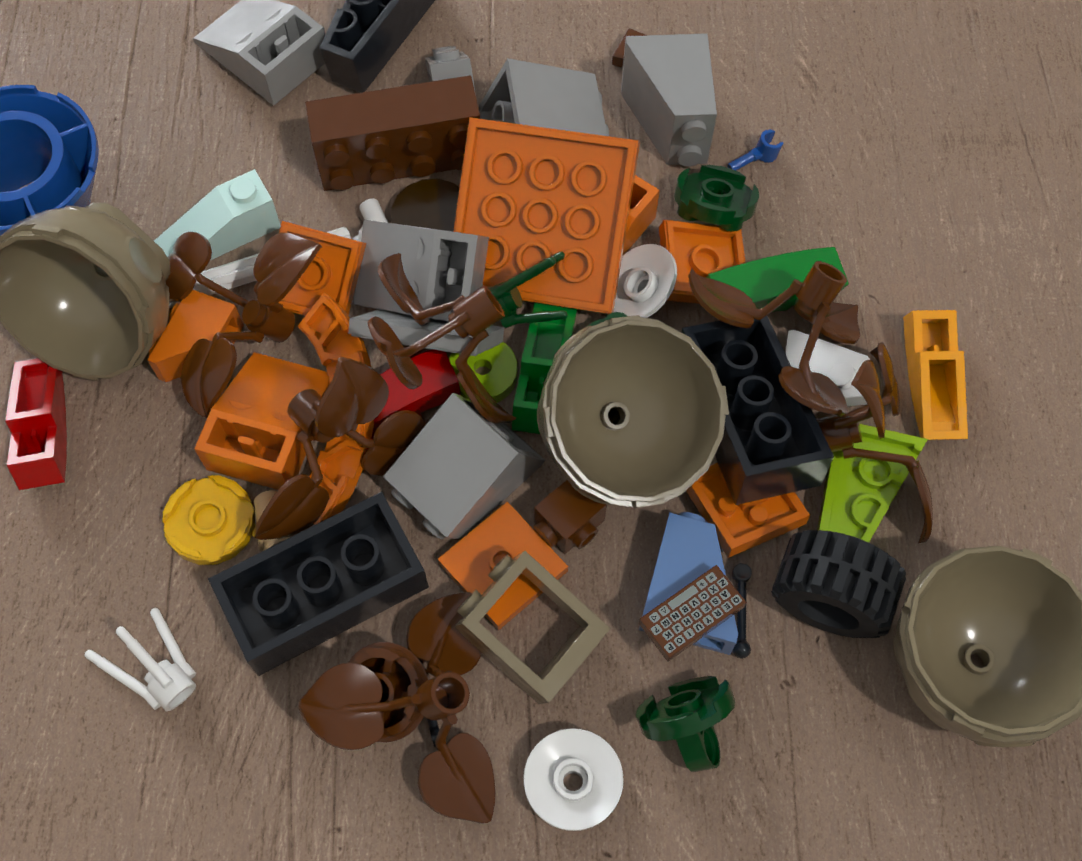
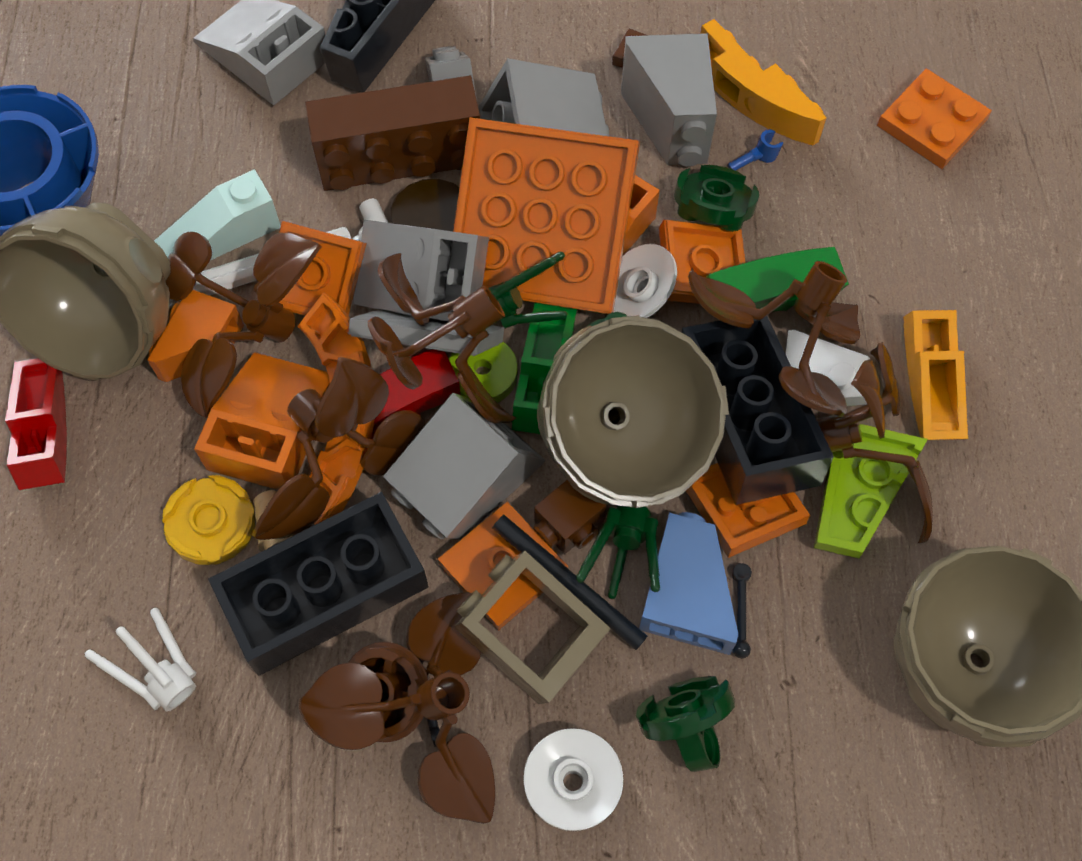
tile [638,565,747,662] -> none
black tyre [771,530,906,638] -> none
none -> black bar [492,514,648,650]
none -> dark green plant [576,505,660,599]
none -> light orange slope [700,19,827,146]
none -> orange plate [877,68,992,169]

